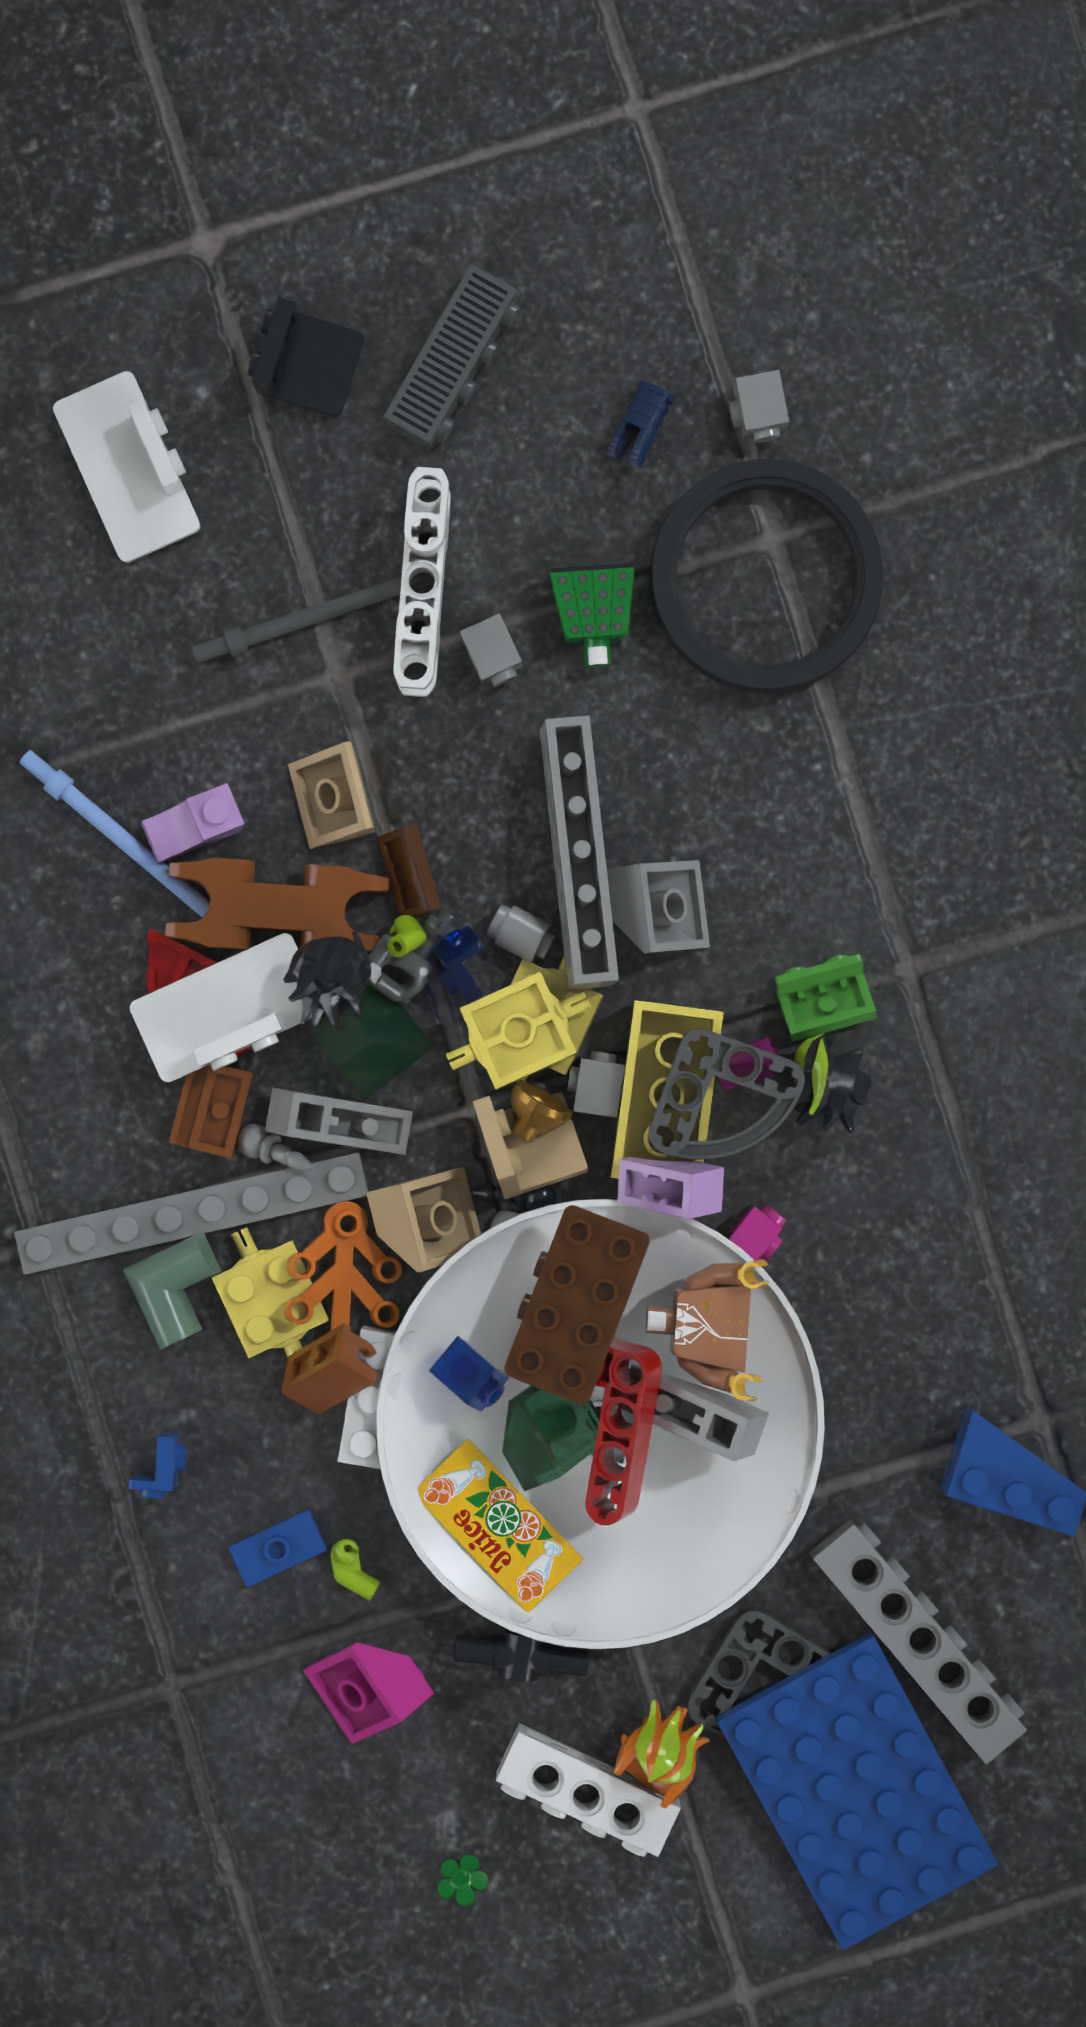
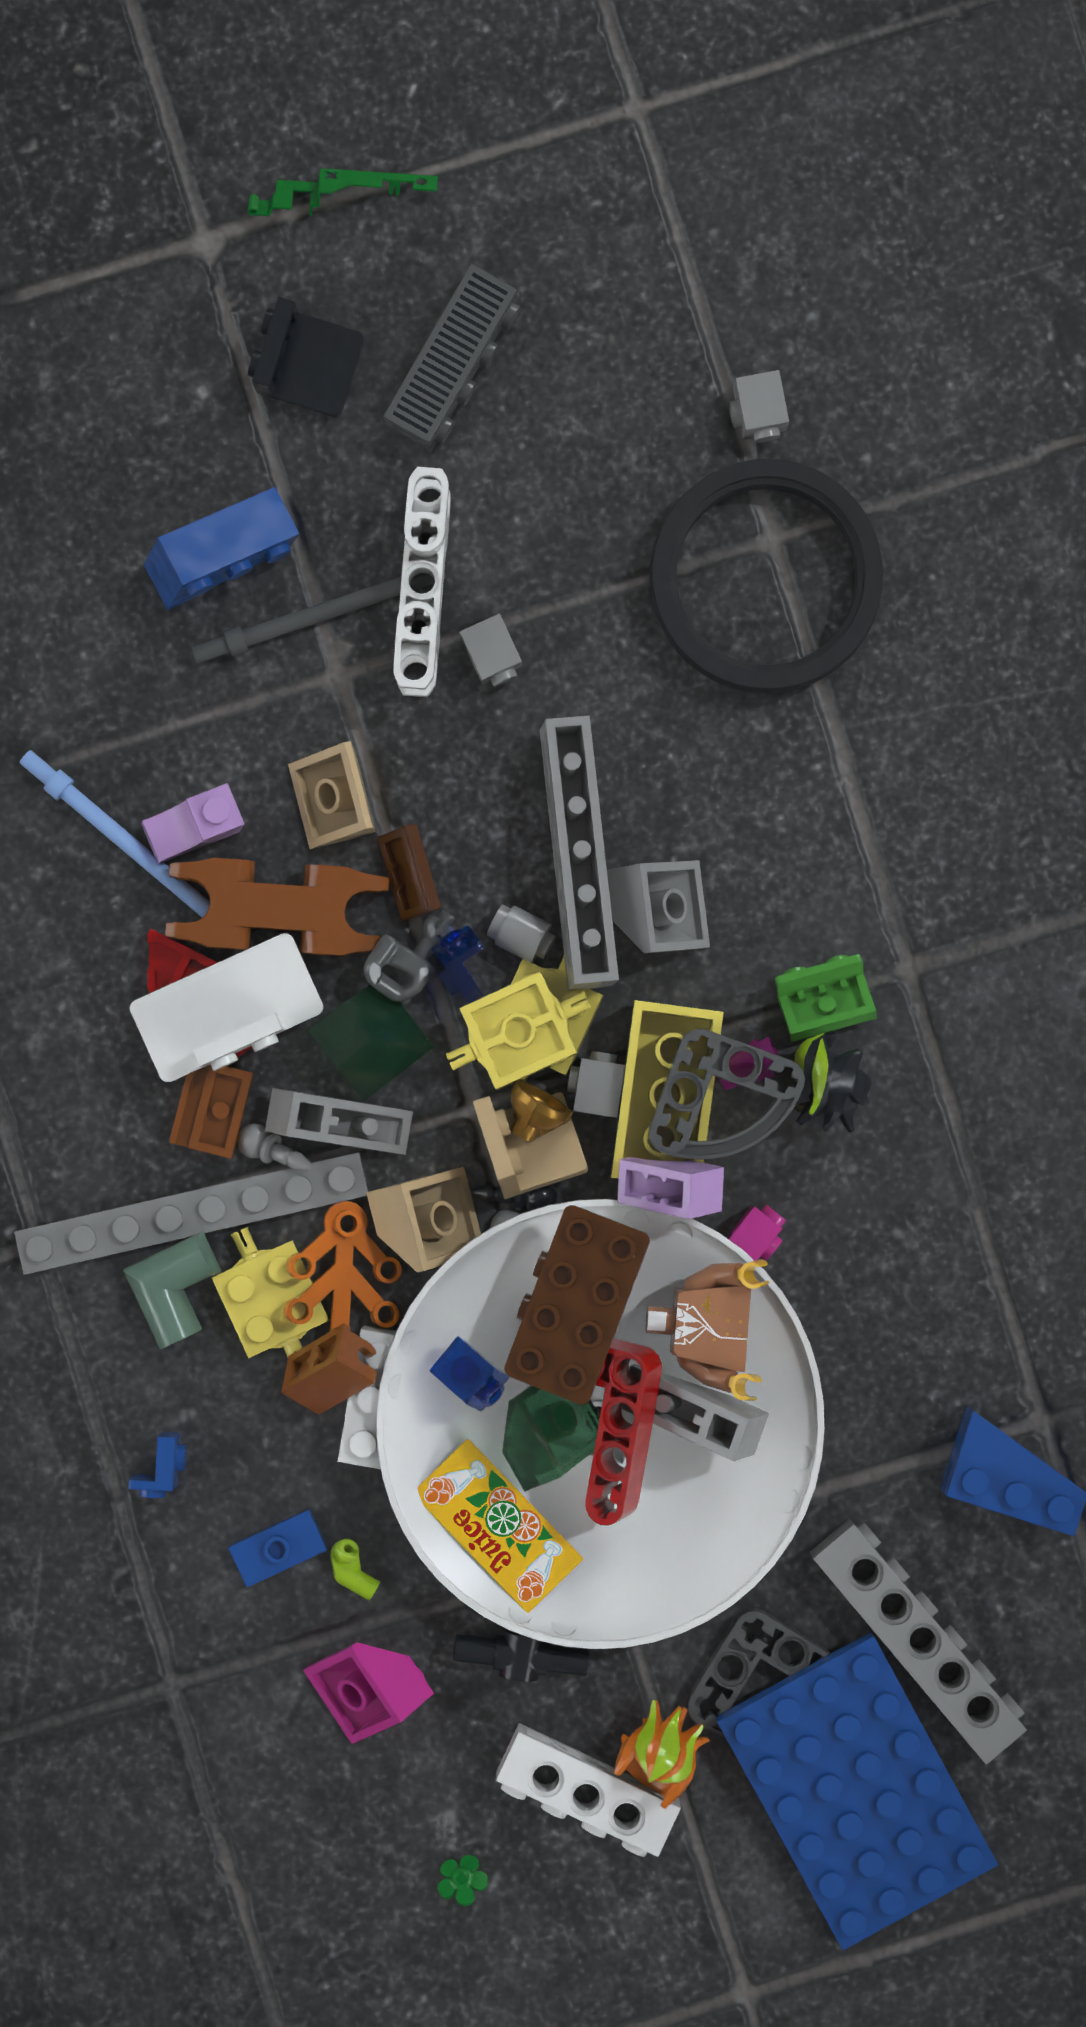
white bracket [53,371,200,563] -> none
black hair [283,932,371,1031] -> none
lime arm [387,915,427,958] -> none
green torso [550,563,634,668] -> none
dark blue hinge [606,381,675,468] -> none
none -> blue wedge [143,487,299,611]
none -> green piece [247,168,438,217]

